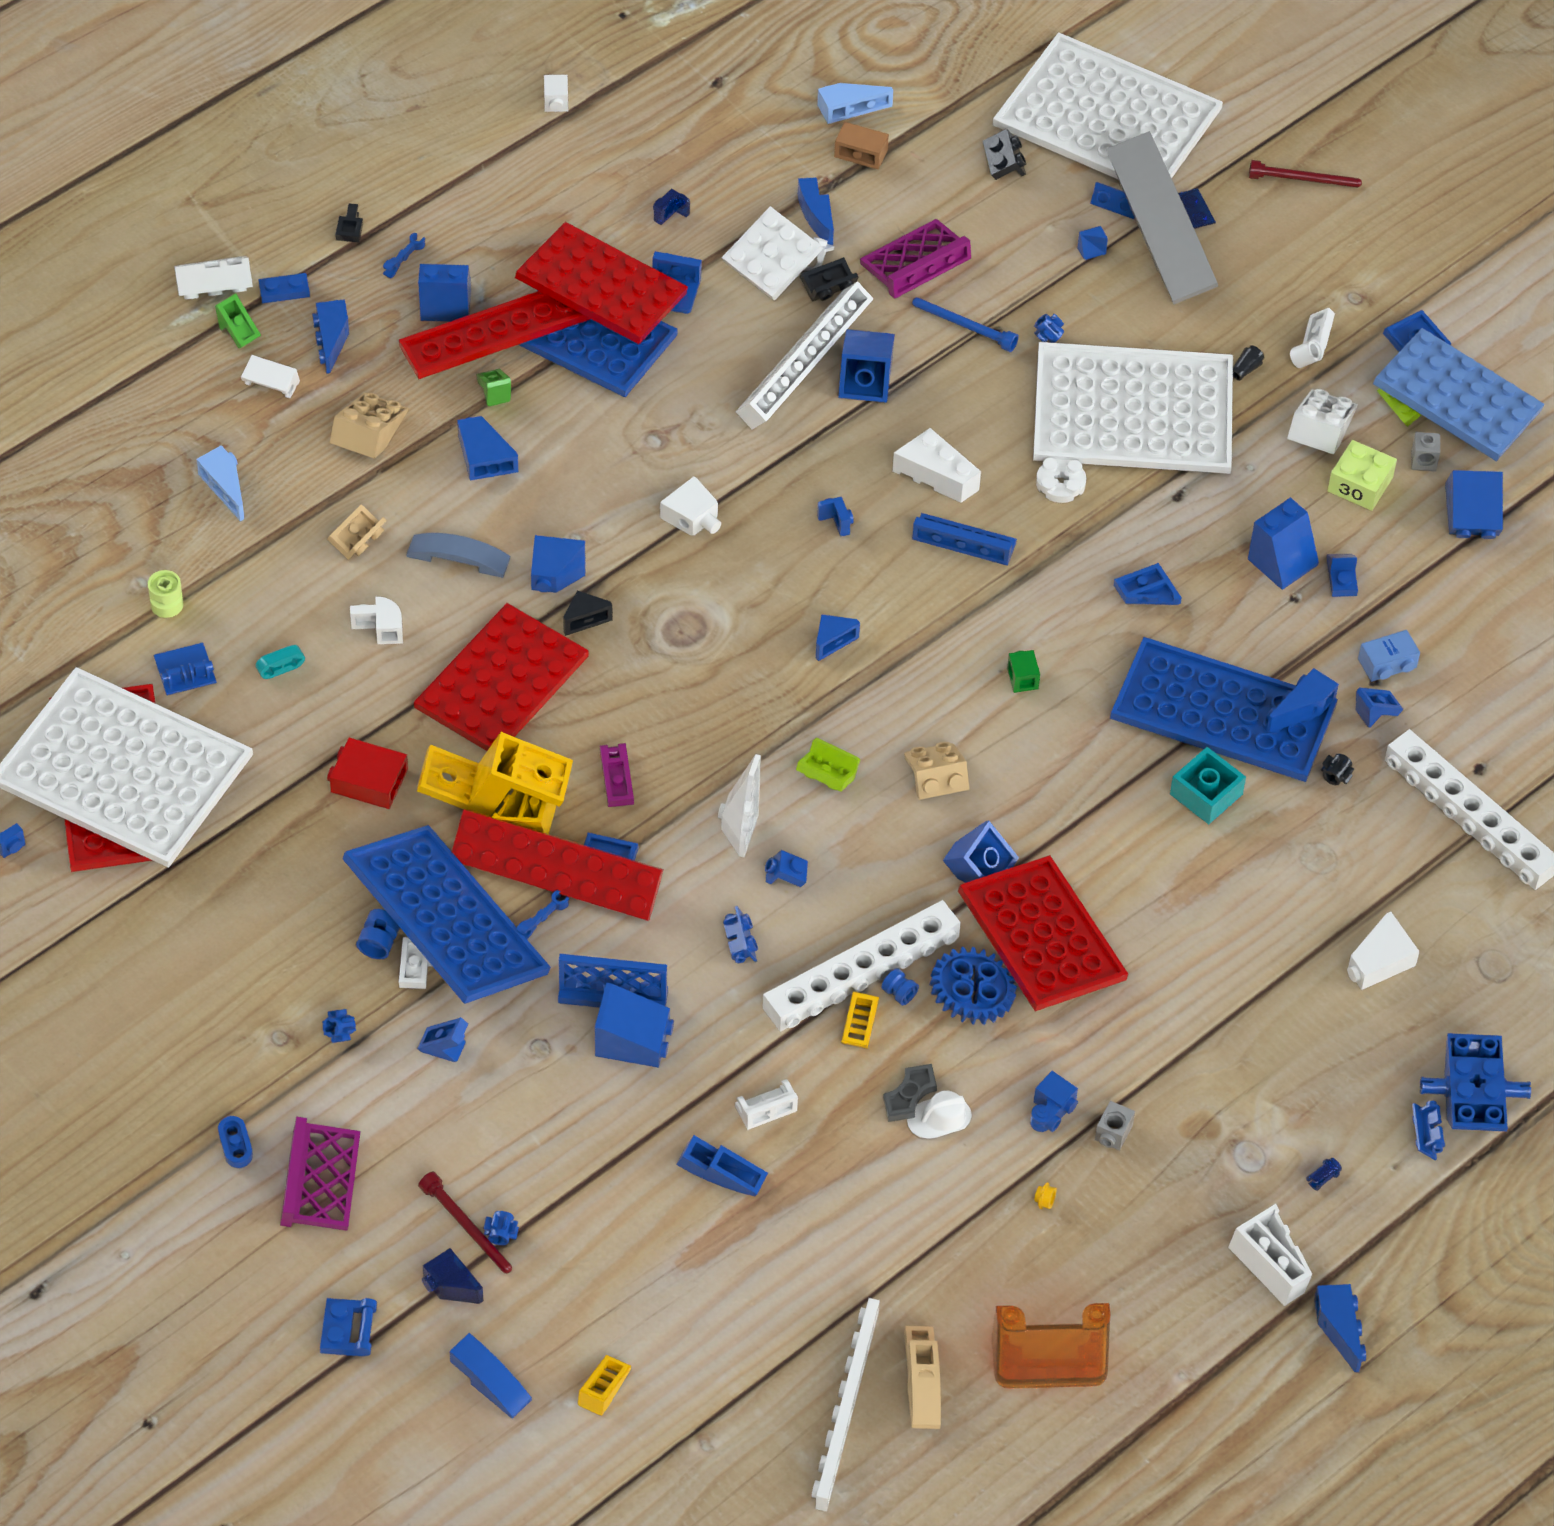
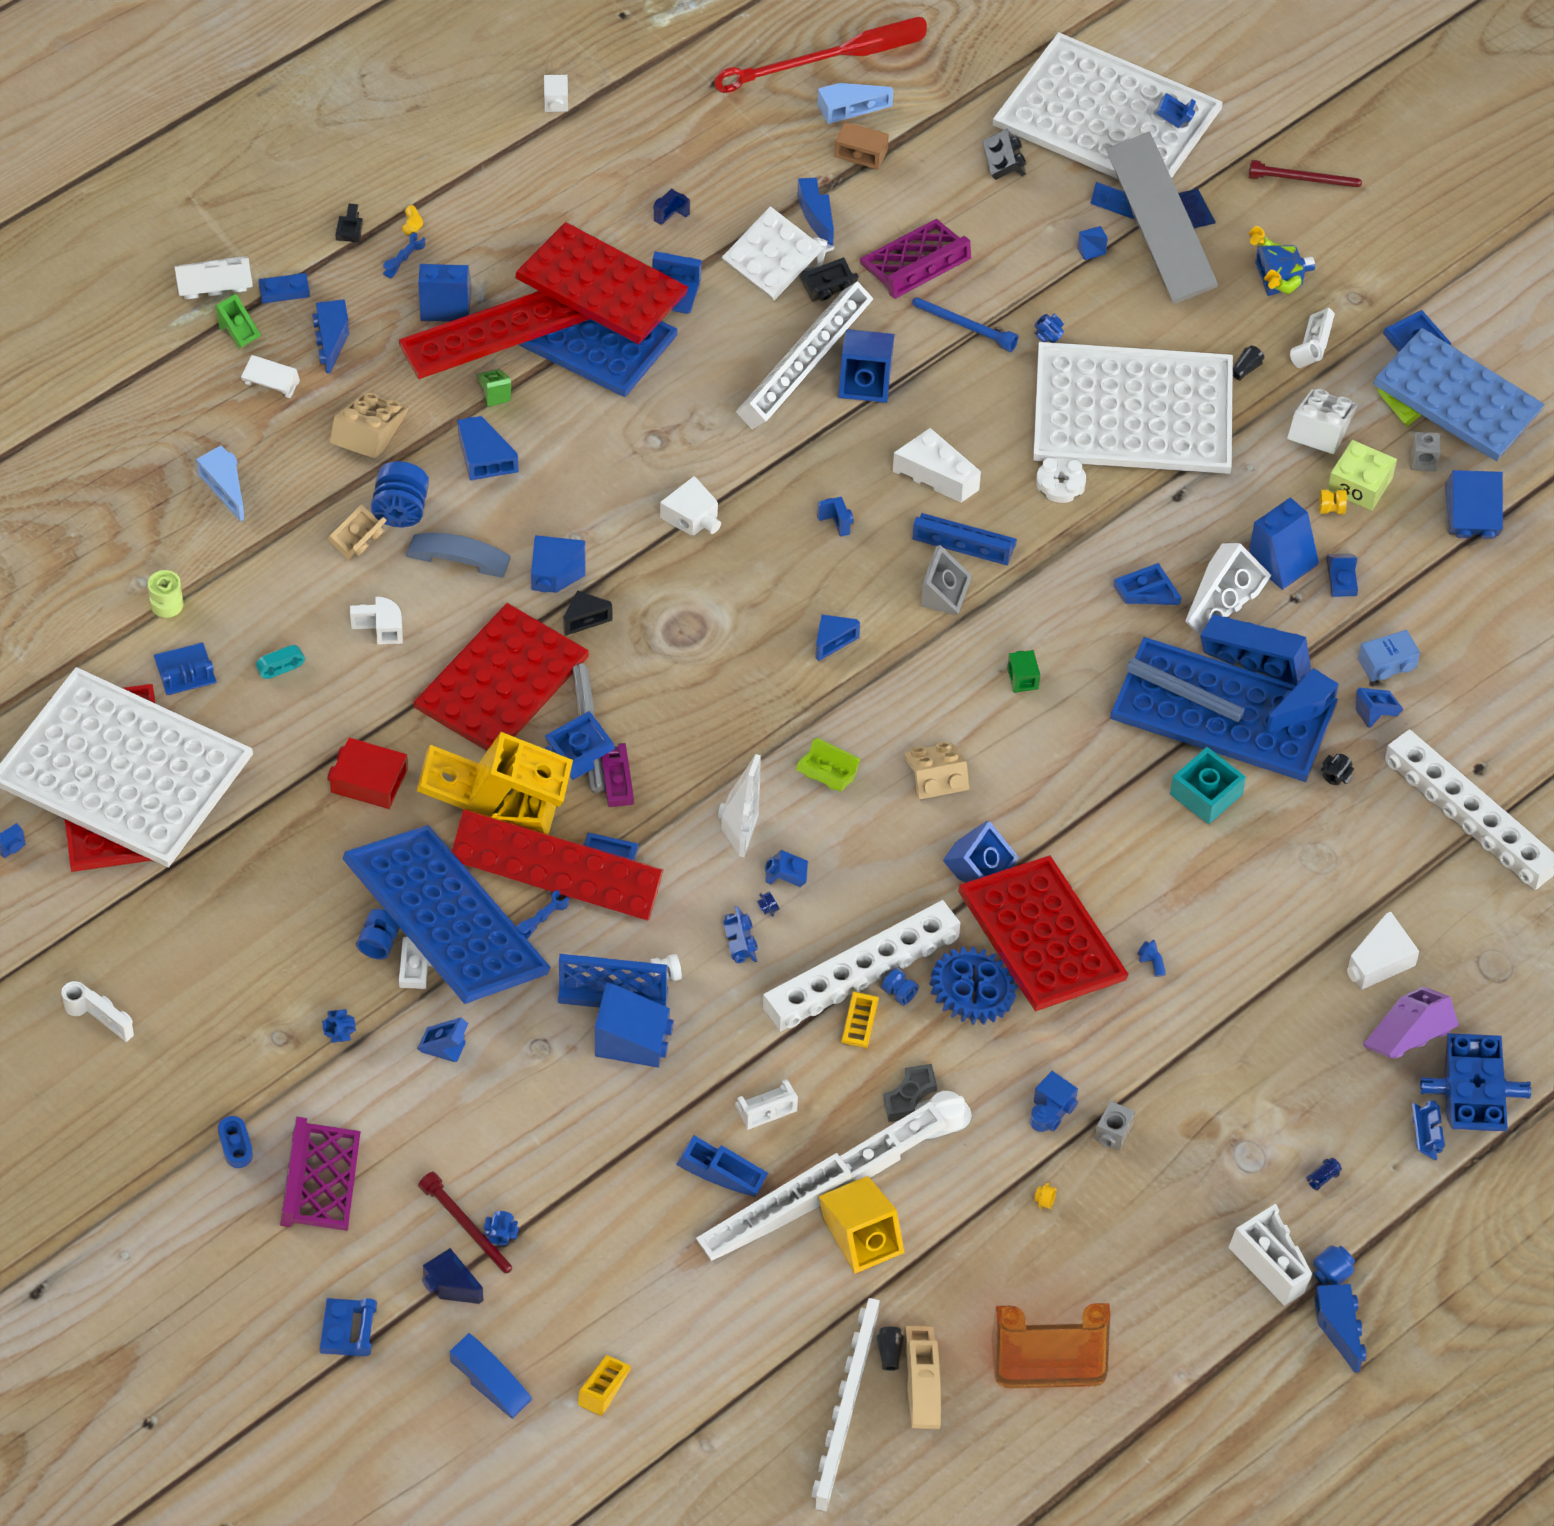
none -> white plate [62,981,134,1042]
none -> blue wheel [371,461,429,528]
none -> yellow arm [402,205,423,236]
none -> blue plate [545,711,615,780]
none -> light grey axle [573,663,605,793]
none -> white wheel [649,954,682,981]
none -> white slope [696,1102,946,1261]
none -> red piece [714,17,927,93]
none -> clear blue plate [757,891,780,916]
none -> yellow slope [818,1176,905,1274]
none -> black cone [876,1327,904,1371]
none -> light grey slope [921,545,972,615]
none -> sand blue axle [1126,658,1244,722]
none -> blue plate [1137,939,1166,977]
none -> blue bracket [1155,93,1196,128]
none -> white wedge [1185,543,1271,637]
none -> blue wedge [1200,614,1311,685]
none -> torso [1249,226,1315,296]
none -> blue head [1313,1246,1355,1285]
none -> yellow wheel [1319,489,1347,515]
none -> medium lavender slope [1364,986,1459,1058]

